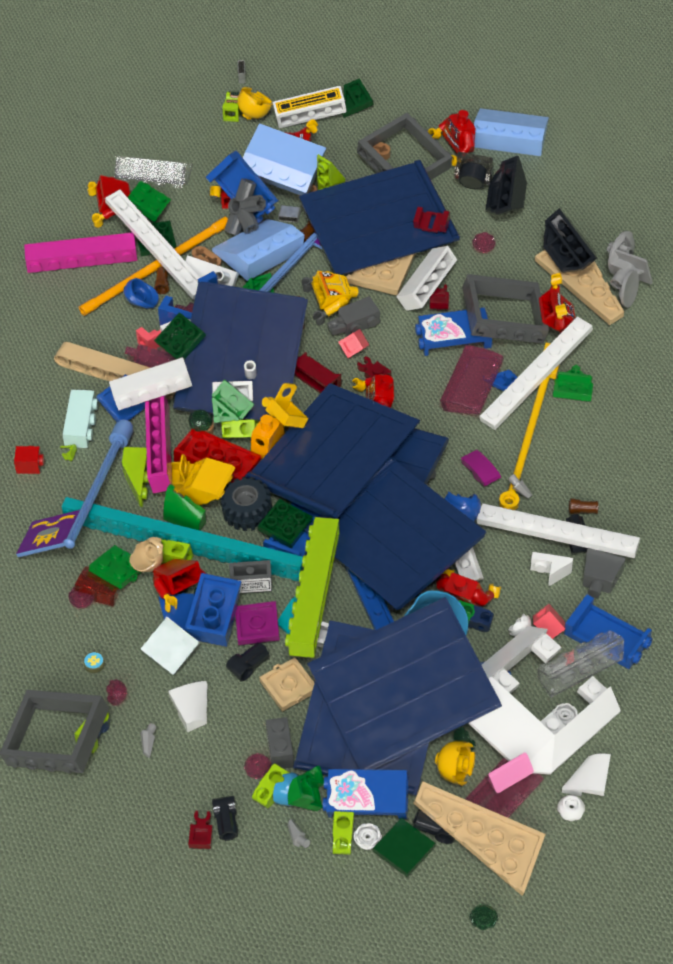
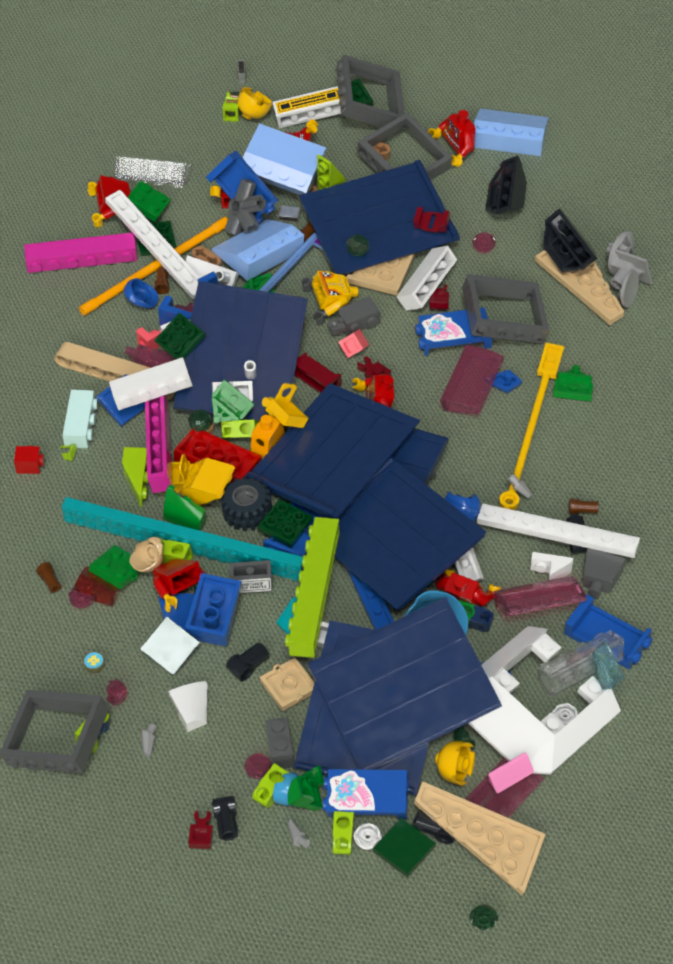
flag [16,420,133,557] -> none
magenta plate [235,601,280,645] -> none
piece [454,152,494,189] -> none
magenta slope [461,450,501,486] -> none
white plate [480,316,593,430] -> none
white plate [508,614,531,637] -> none
coral panel [533,604,565,639] -> none
red torso [539,273,575,333] -> none
white plate [557,795,585,821] -> none
white slope [562,754,611,796] -> none
none -> reddish brown pin [36,562,62,593]
none -> dark grey window [335,55,405,127]
none -> clear green plate [346,234,369,256]
none -> clear pink slope [493,575,587,617]
none -> clear light blue slope [591,641,624,690]

